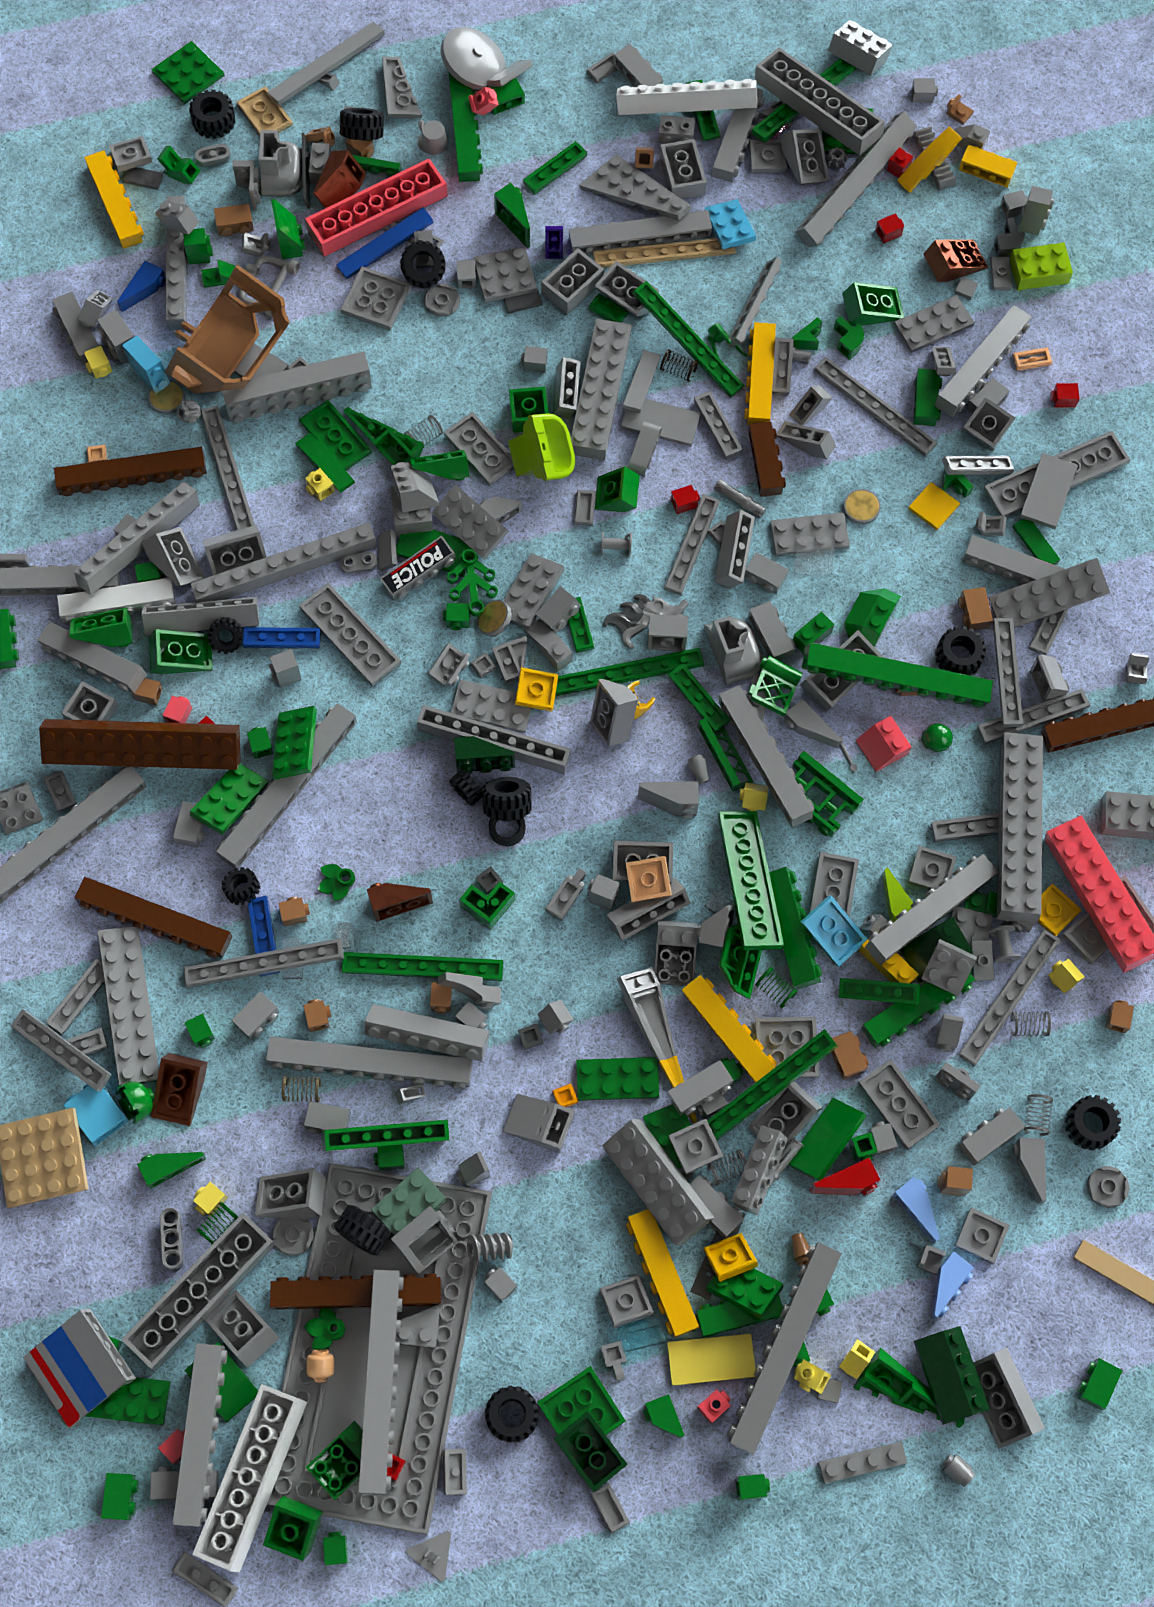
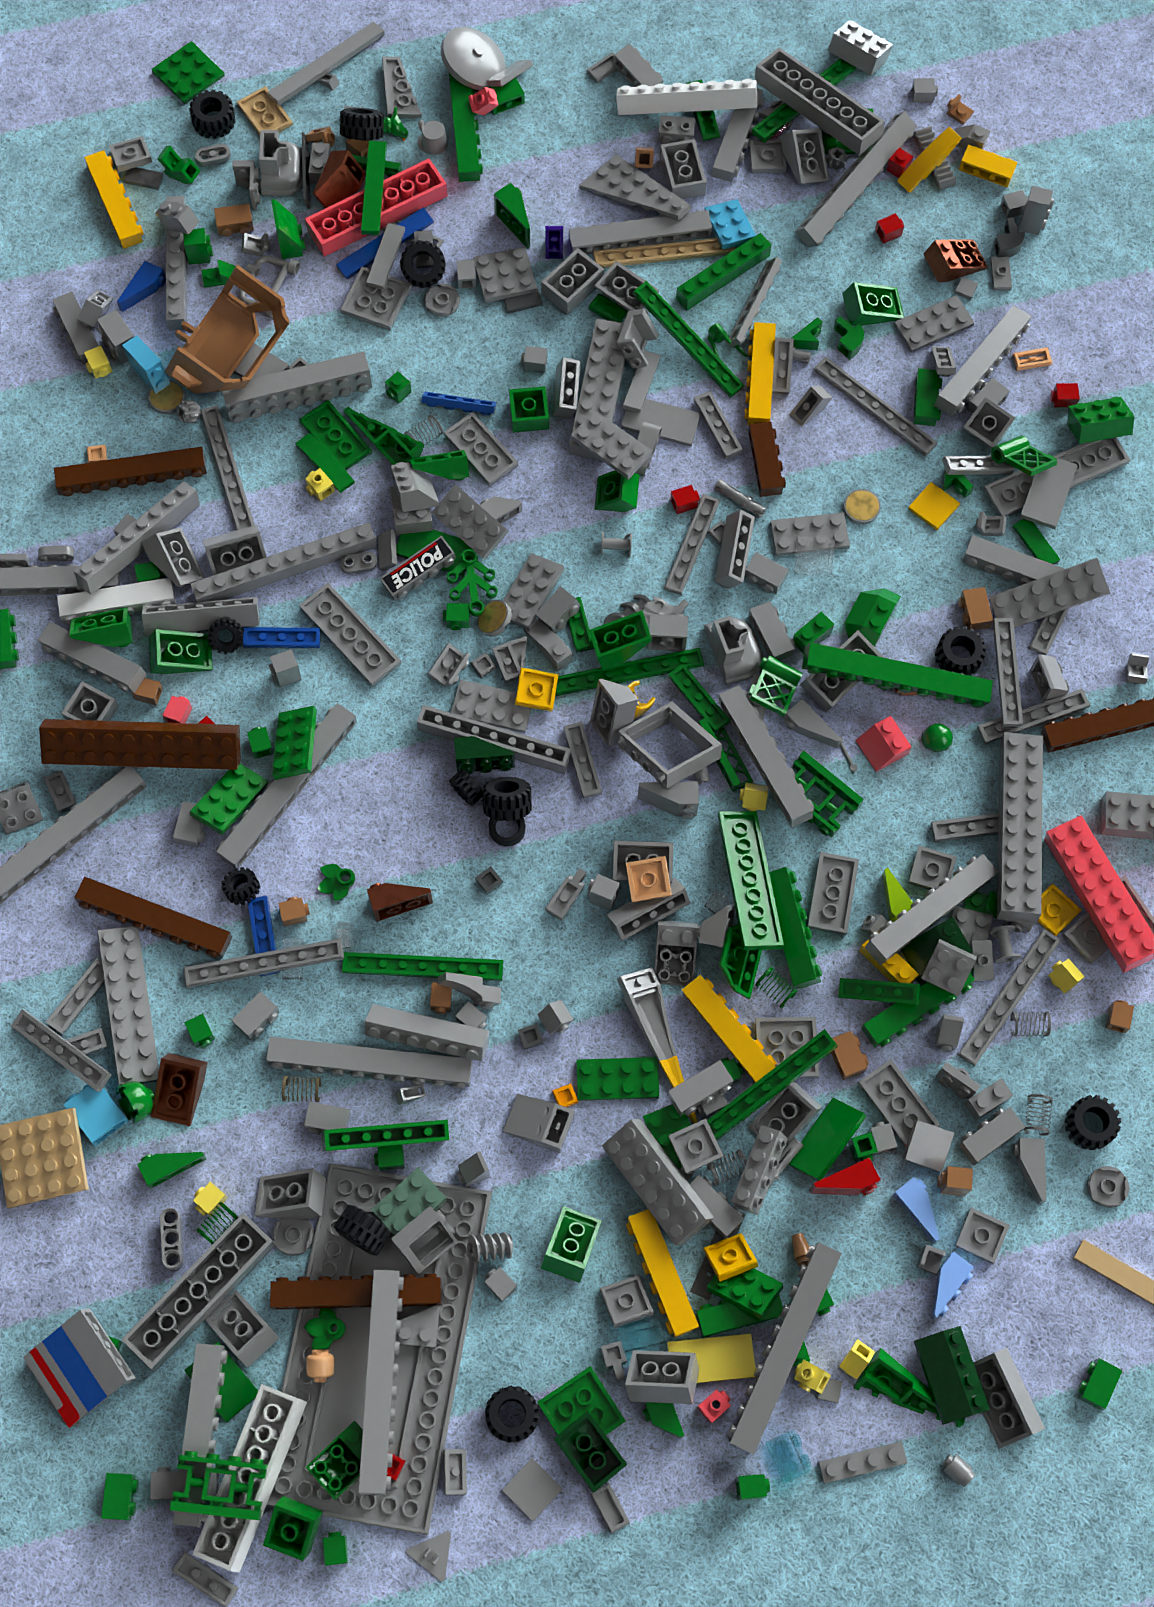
green plate [85,1377,171,1426] -> none
coral brick [158,1429,185,1465] -> none
medium nougat brick [303,999,332,1032] -> none
green brick [459,881,515,930] -> none
lime piece [508,413,575,481] -> none
green plate [523,141,587,195] -> none
light grey tile [574,490,596,526] -> none
dark brown piece [660,349,698,382] -> none
light grey slope [777,422,836,459] -> none
medium azure plate [800,895,868,966] -> none
lime brick [1009,242,1073,291] -> none
none -> light grey beam [38,546,74,561]
none -> green fence [170,1451,268,1521]
none -> green tile [361,141,387,235]
none -> light grey tile [366,223,405,290]
none -> green animal [383,107,409,141]
none -> green brick [385,371,412,403]
none -> blue plate [421,391,497,415]
none -> light grey tile [502,1458,563,1522]
none -> green slope [541,1206,602,1283]
none -> light grey plate [563,722,602,799]
none -> light grey plate [571,410,652,480]
none -> green slope [589,610,652,671]
none -> light grey panel [617,309,659,368]
none -> light grey window [617,702,722,788]
none -> light grey brick [625,1350,699,1404]
none -> green brick [676,233,772,311]
none -> clear light blue bracket [765,1430,812,1484]
none -> light grey tile [903,1119,954,1172]
none -> light grey brick [965,1078,1013,1121]
none -> green piece [991,435,1057,476]
none -> green brick [1067,397,1134,444]

